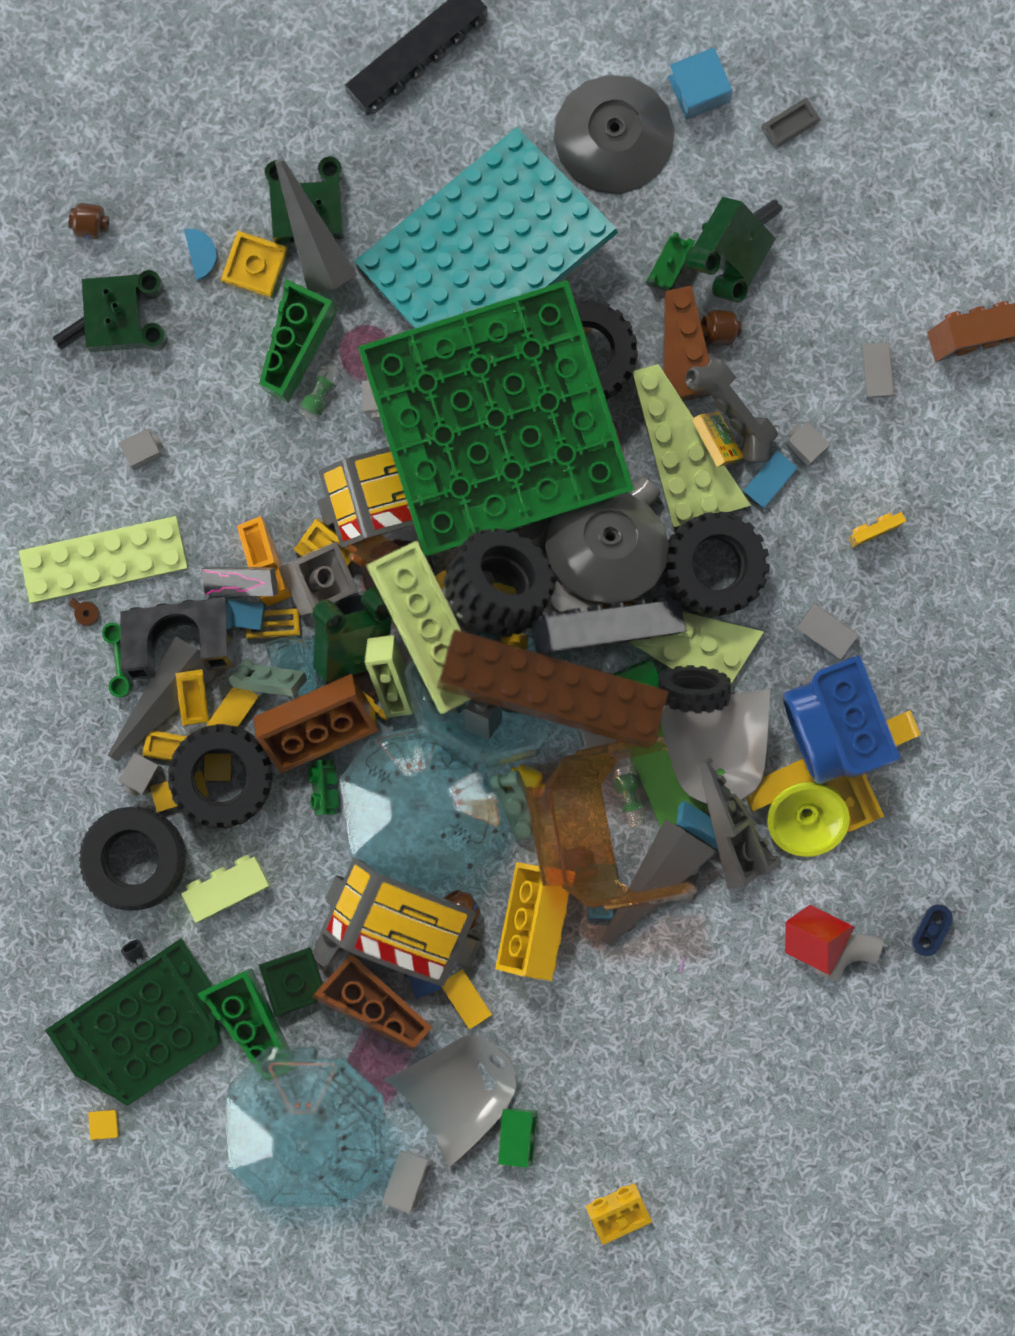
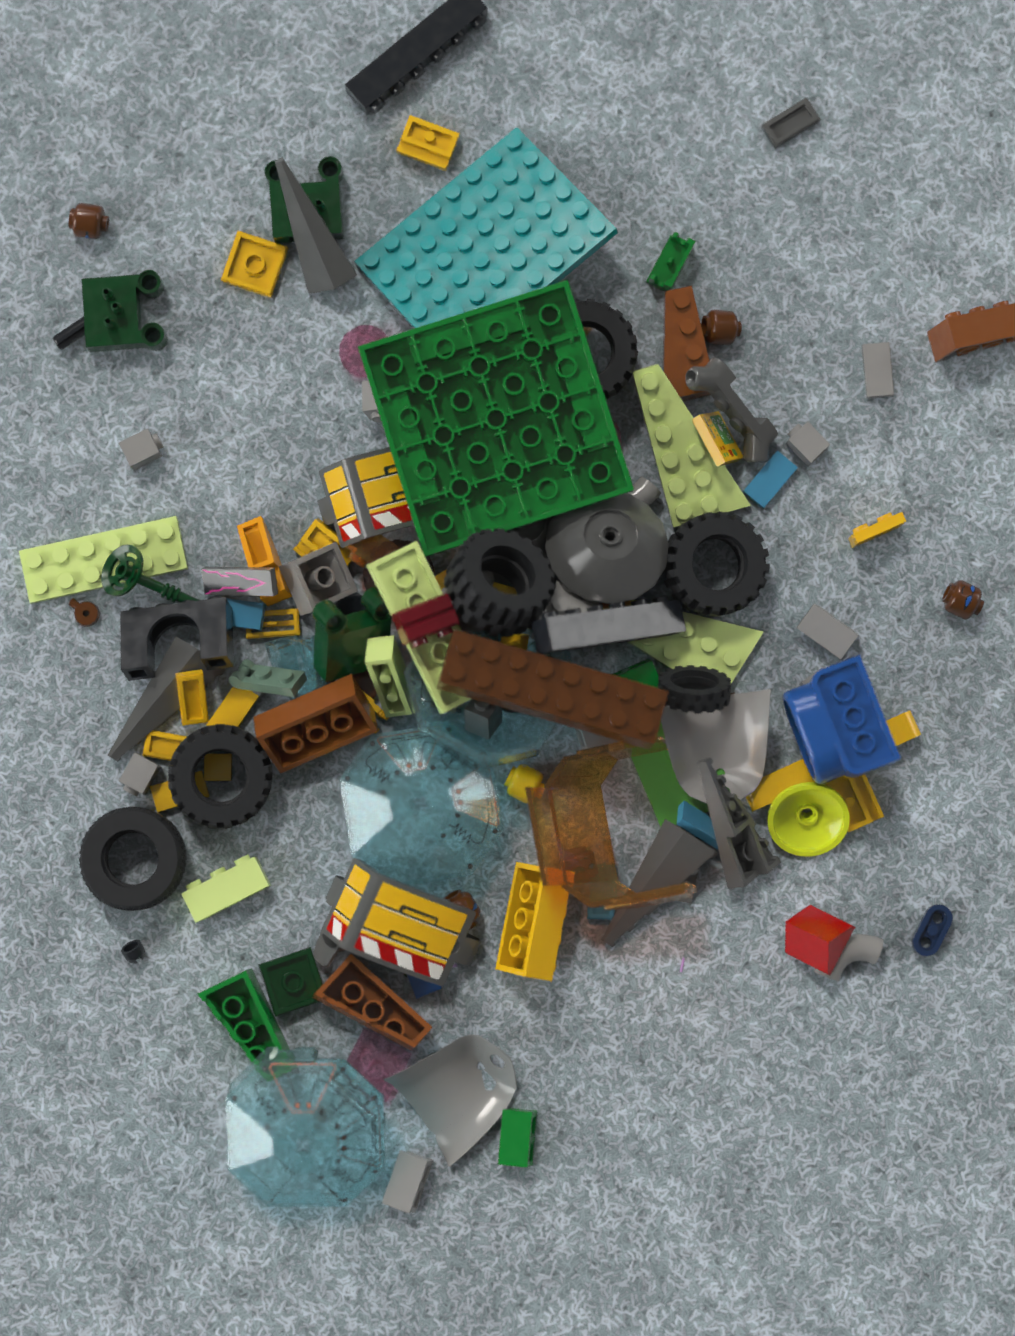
dark green plate [45,938,220,1106] -> none
yellow tile [88,1109,119,1140] -> none
green bar [102,622,134,698] -> none
dark azure tile [184,229,217,282] -> none
green wedge [259,279,338,403] -> none
clear piece [297,363,343,424] -> none
green hinge [308,760,339,816] -> none
yellow tile [441,969,492,1030] -> none
sand green plate [490,770,543,841] -> none
dark grey dish [553,75,674,193] -> none
yellow bracket [586,1183,652,1245] -> none
clear piece [611,765,649,828] -> none
dark azure piece [668,47,733,120] -> none
dark green piece [685,197,782,303] -> none
none -> dark green dish [101,544,199,603]
none -> dark red brick [392,593,459,648]
none -> yellow plate [396,115,460,171]
none -> reddish brown head [942,580,984,620]

